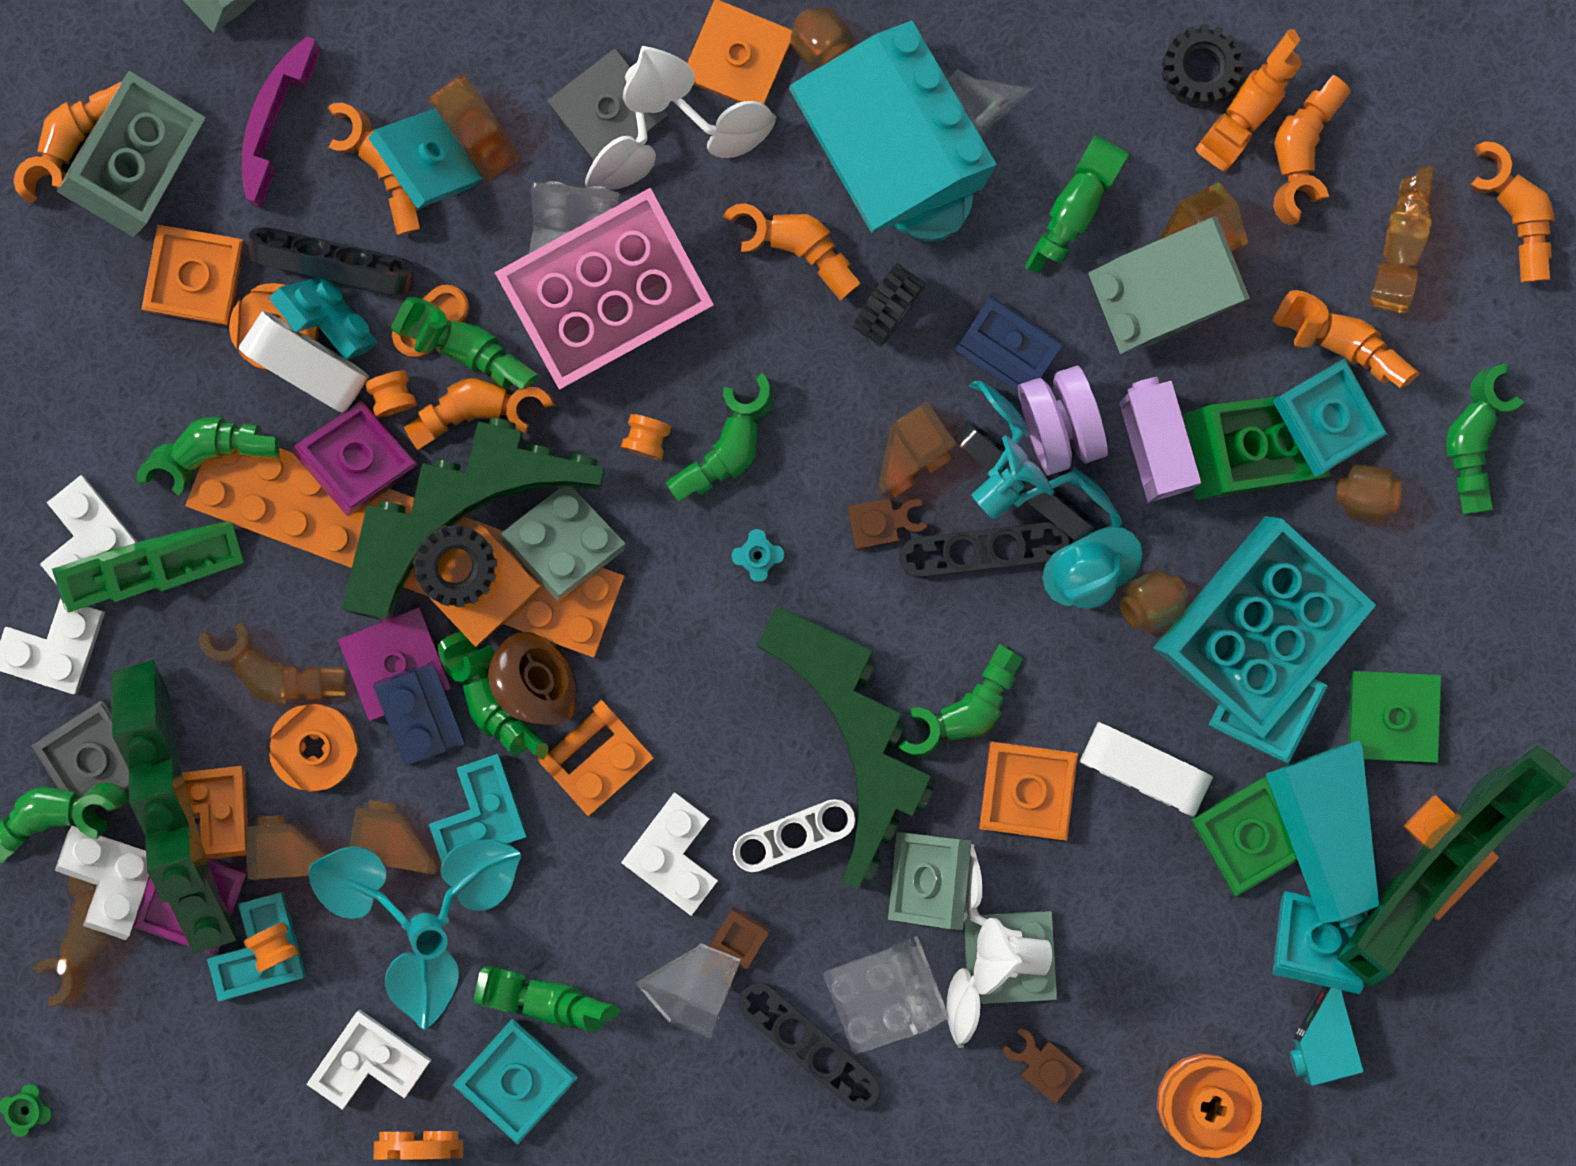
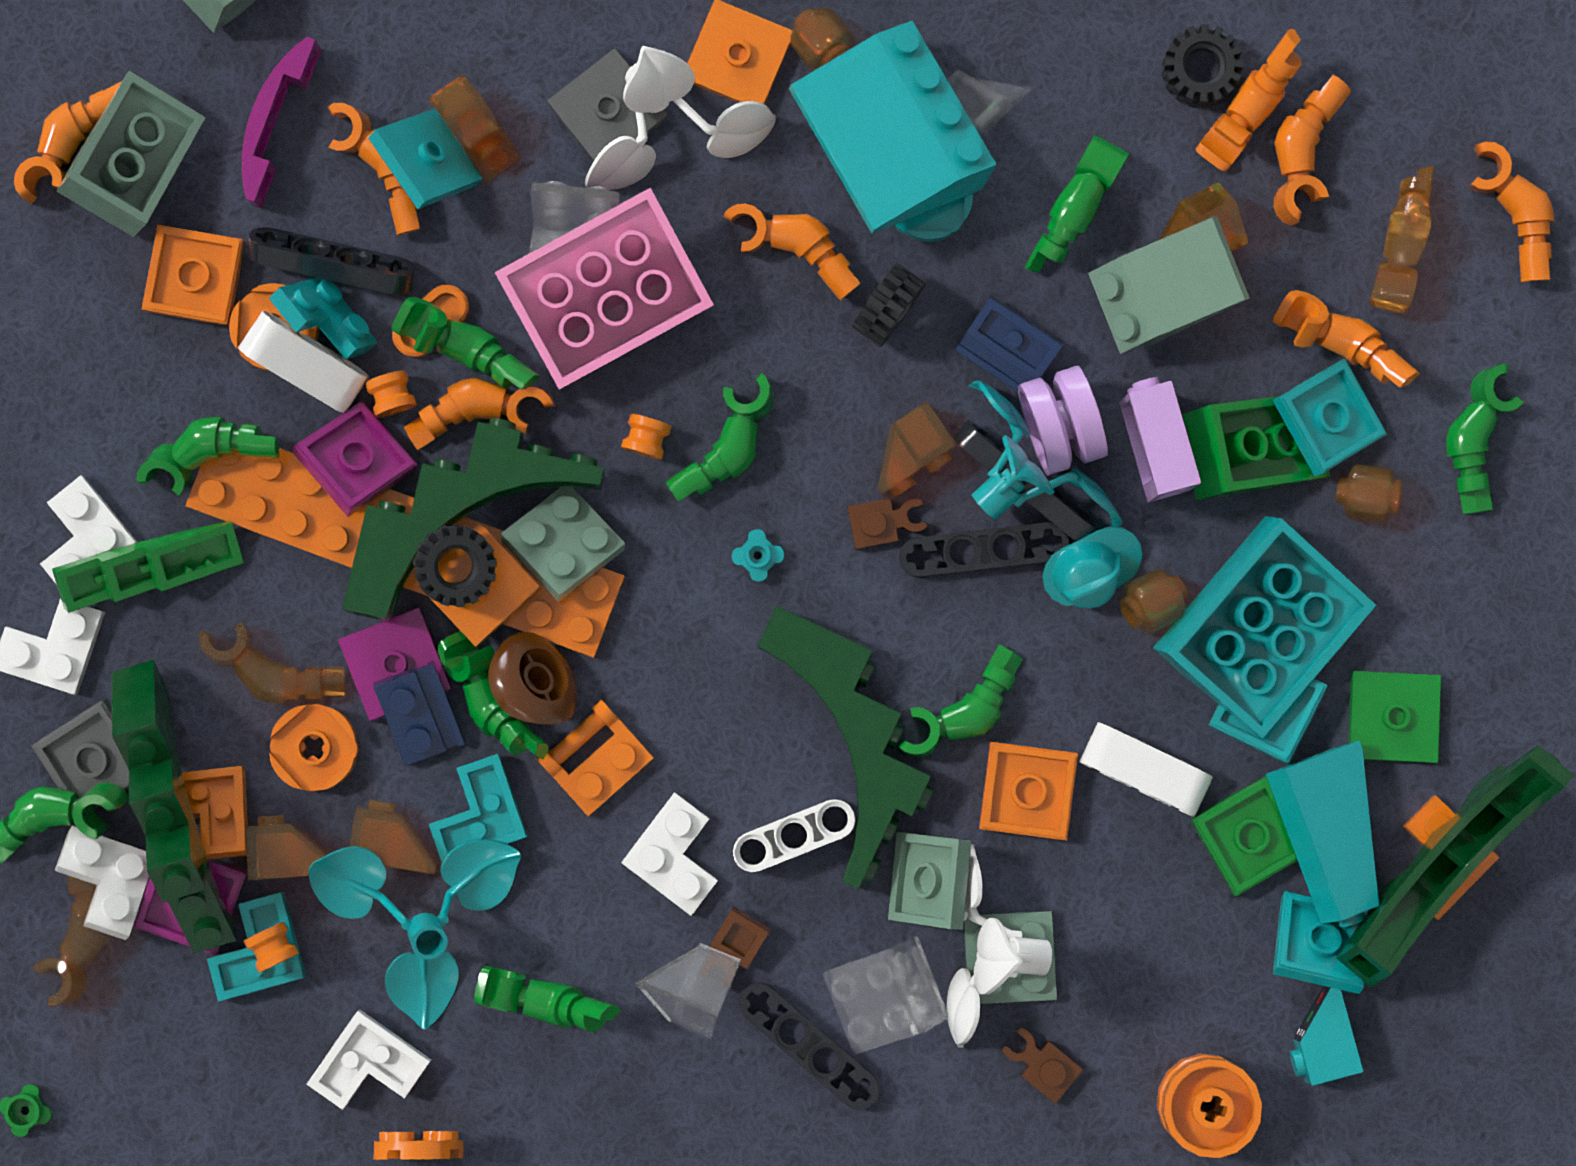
teal plate [453,1018,578,1145] -> none

